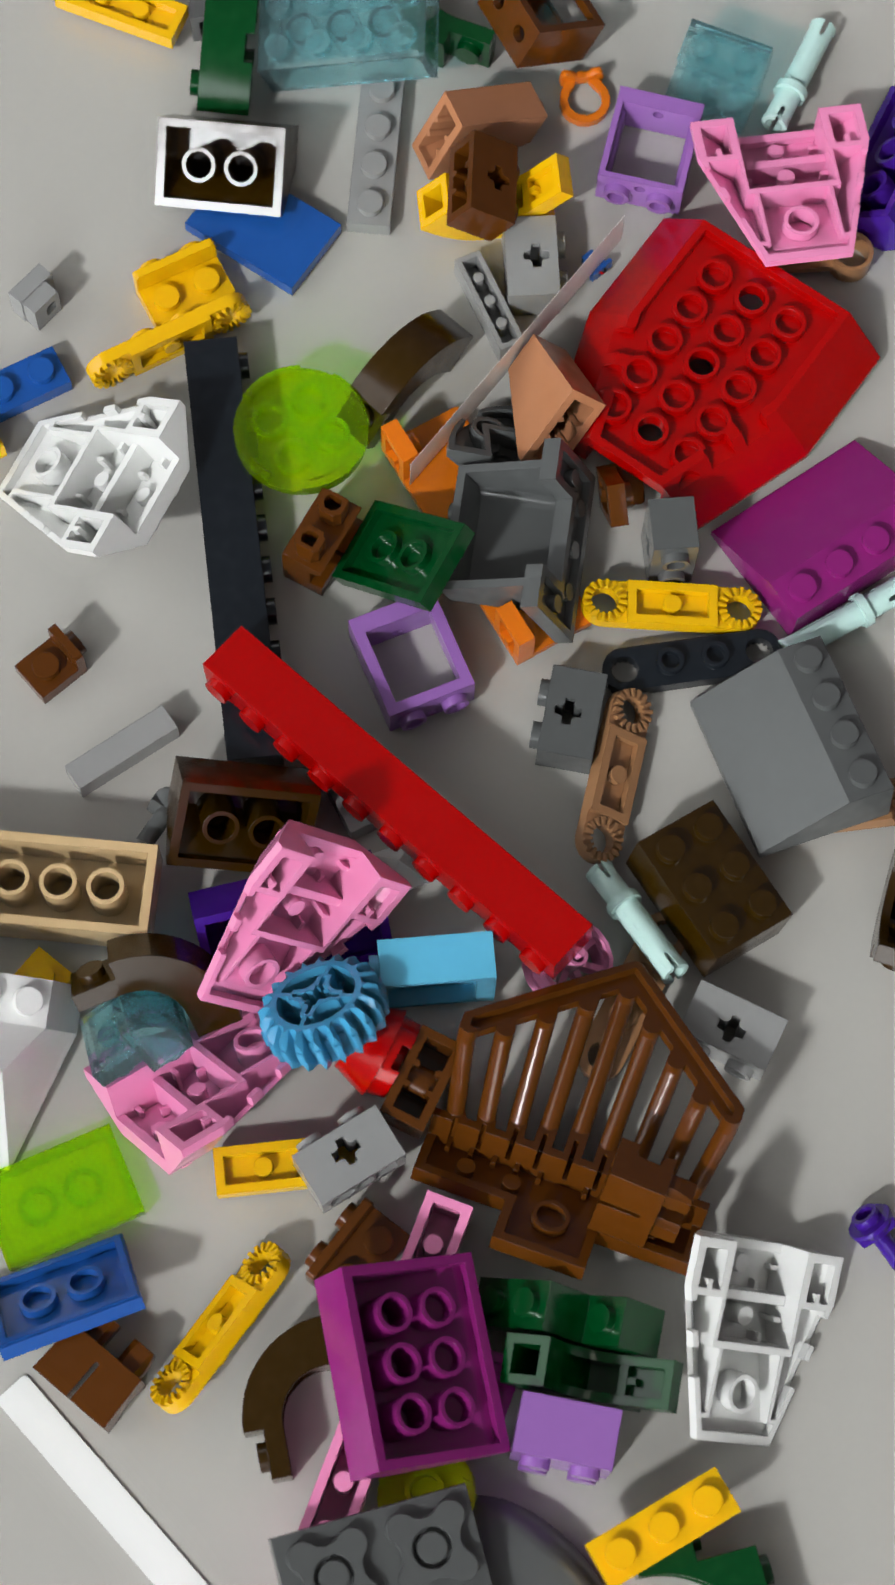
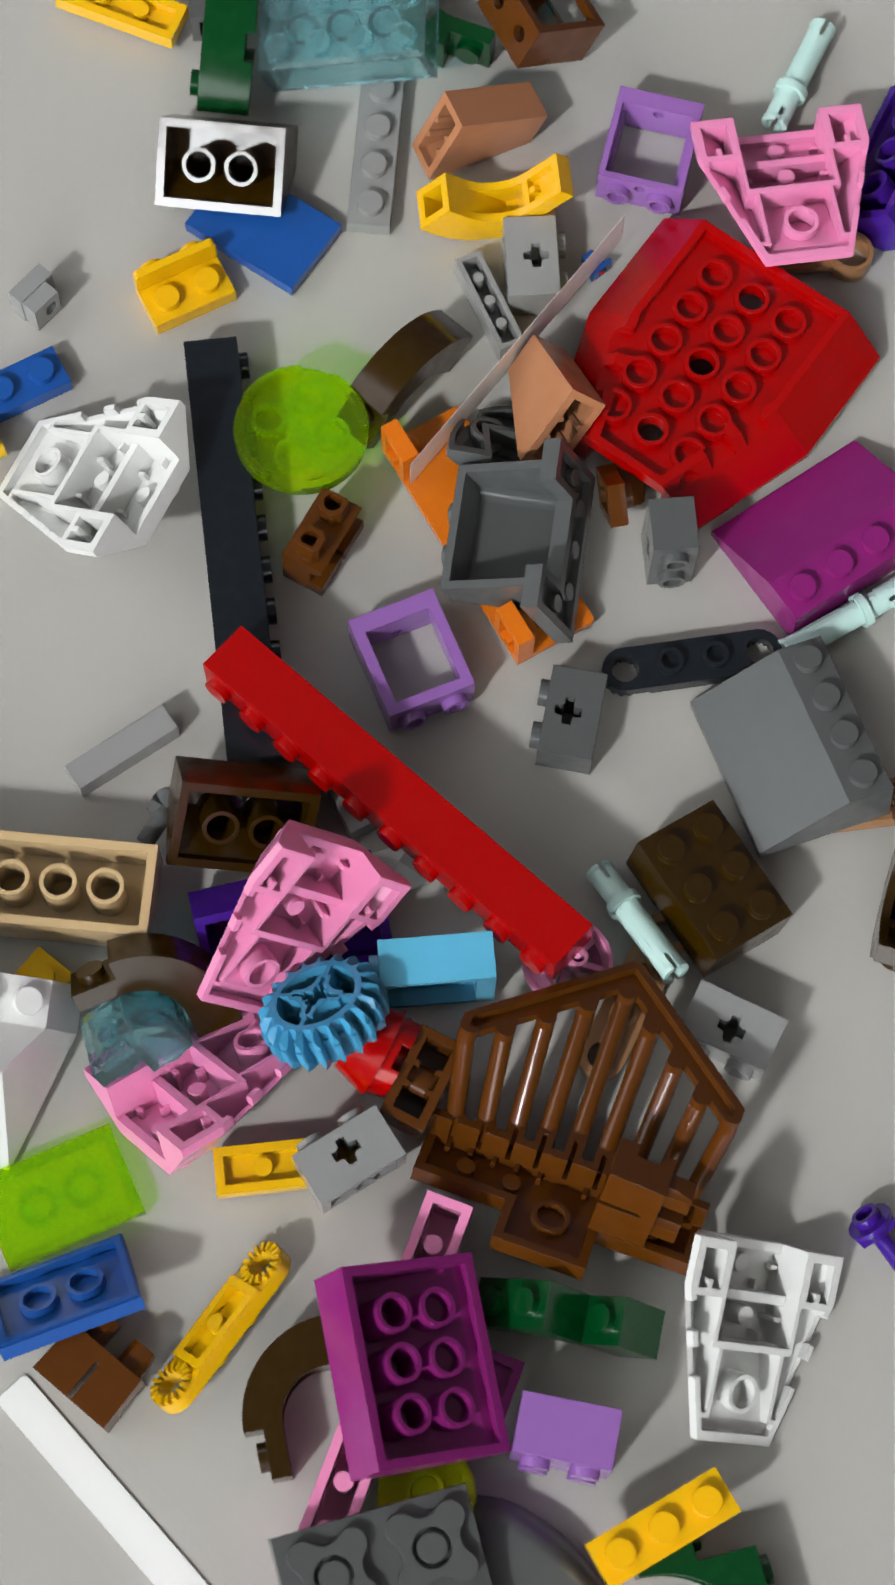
reddish brown bracket [15,624,88,704] -> none
yellow plate [86,292,252,389] -> none
reddish brown bracket [304,1197,410,1287] -> none
dark green plate [331,500,475,612] -> none
reddish brown brick [447,129,520,242] -> none
dark green arch [499,1332,683,1414] -> none
orange piece [559,66,610,127] -> none
medium nougat plate [575,688,653,864] -> none
yellow plate [580,578,763,634] -> none
clear light blue brick [665,18,773,135] -> none

